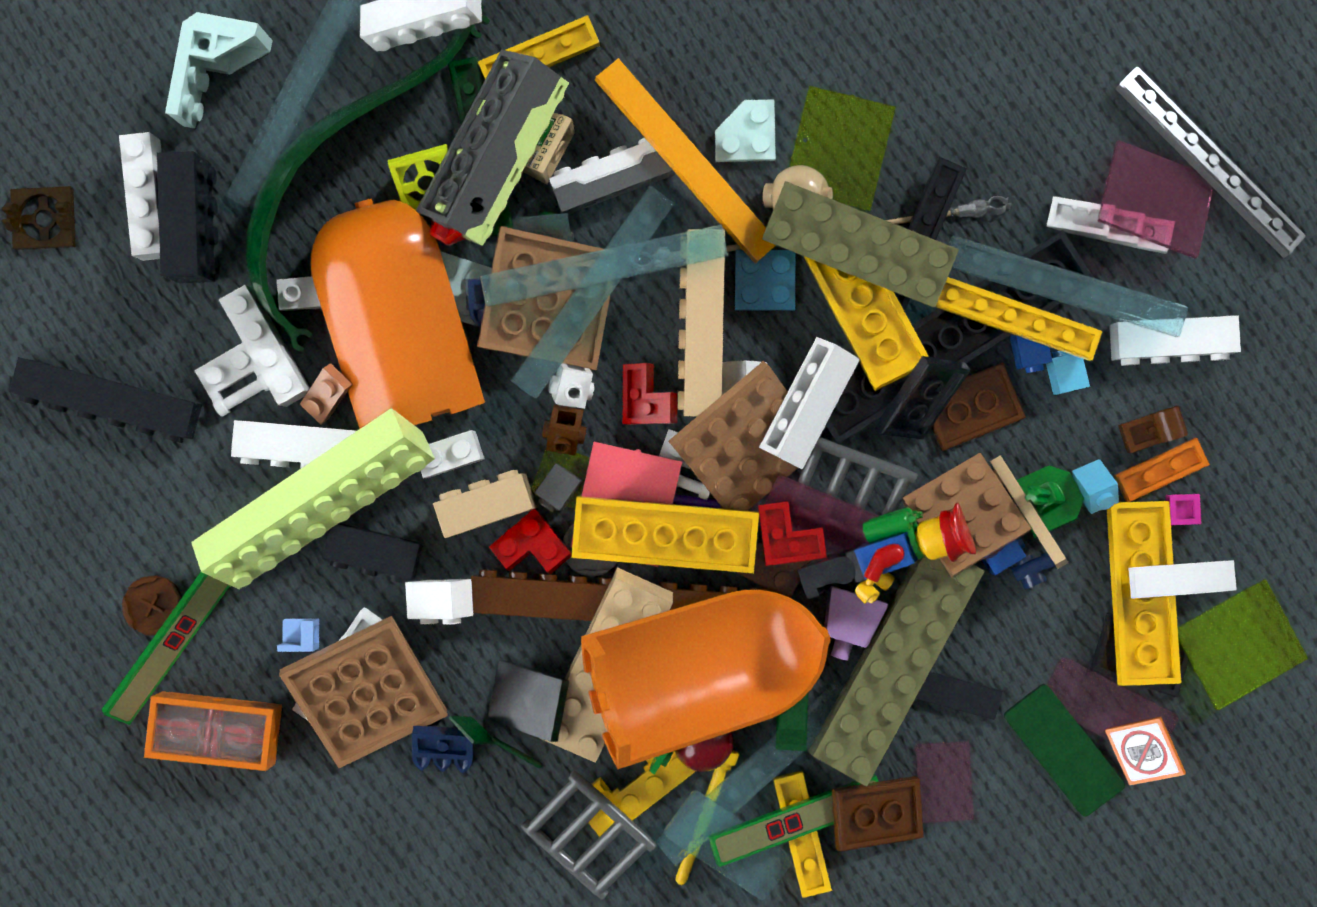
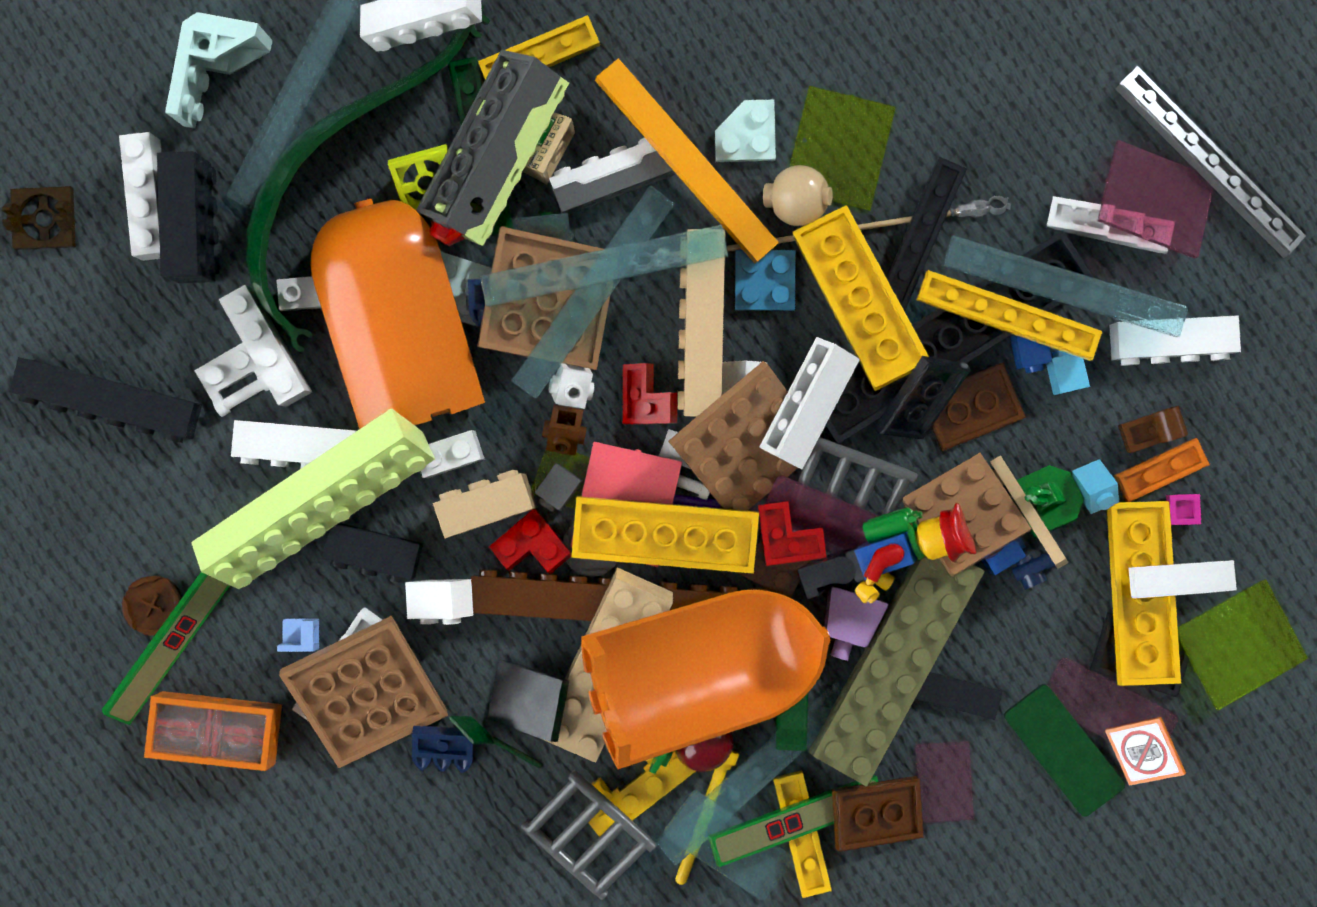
nougat plate [300,363,352,425] -> none
olive plate [762,181,959,308] -> none

